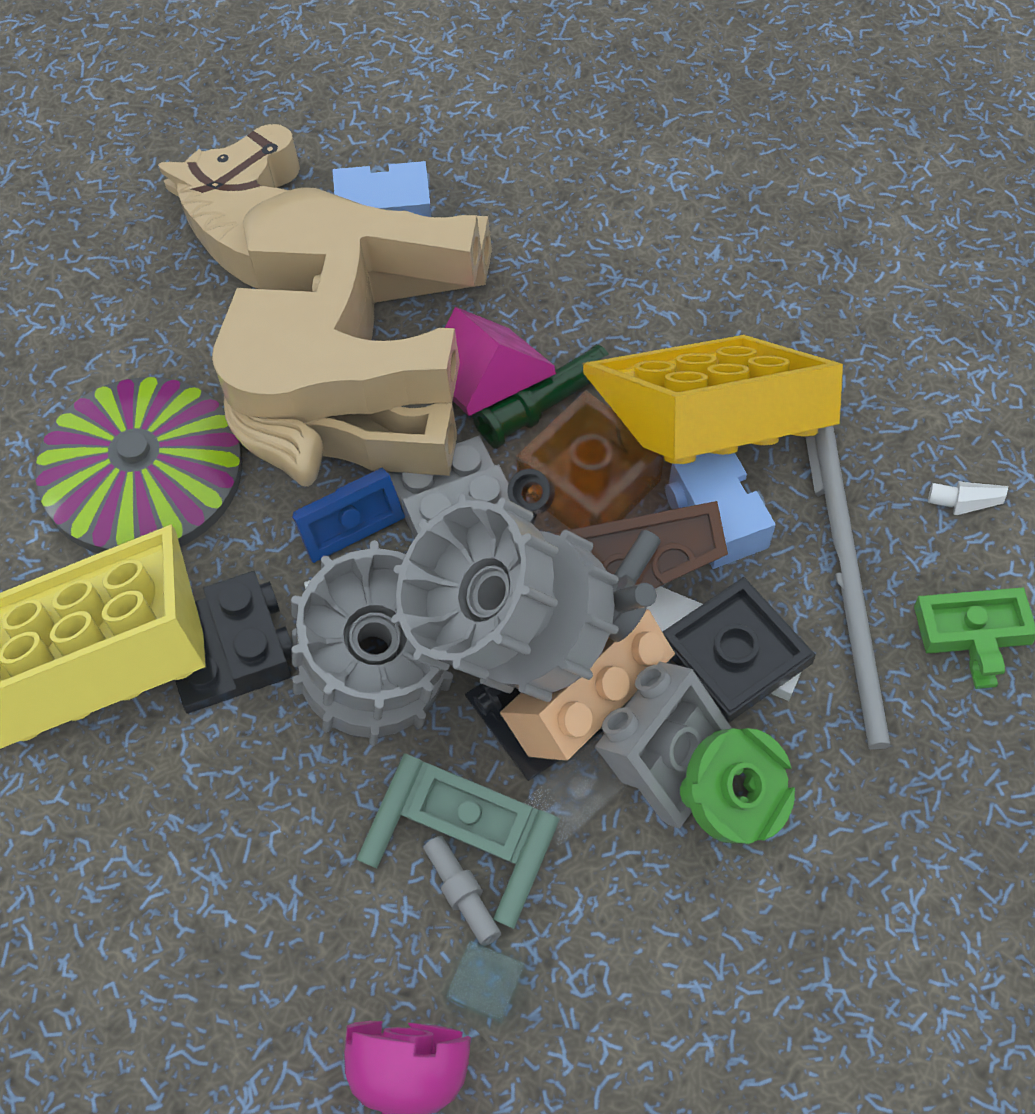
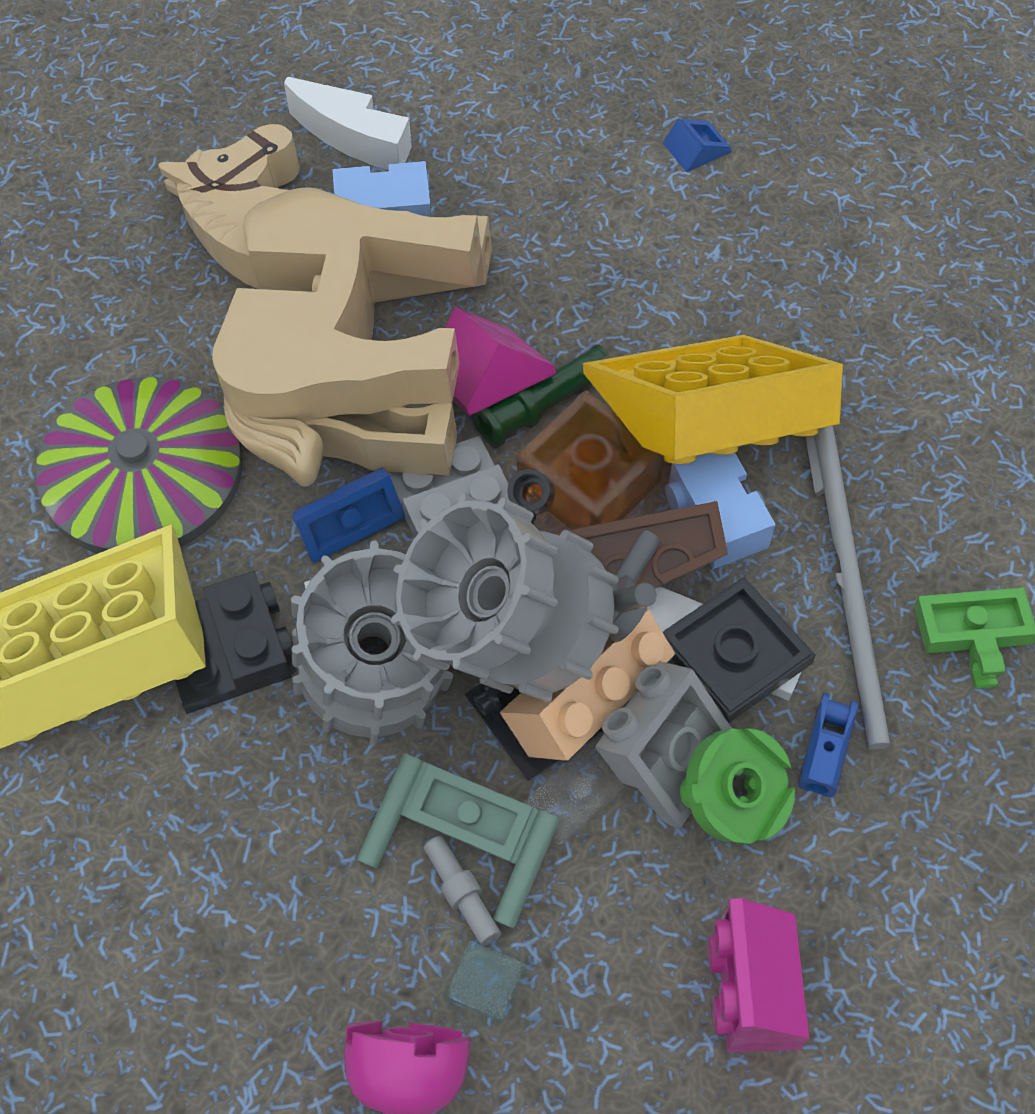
white bar [928,481,1008,515] -> none
none -> white slope [284,77,412,170]
none -> blue slope [663,119,732,172]
none -> dark pink slope [707,898,809,1052]
none -> blue bar [798,692,858,797]

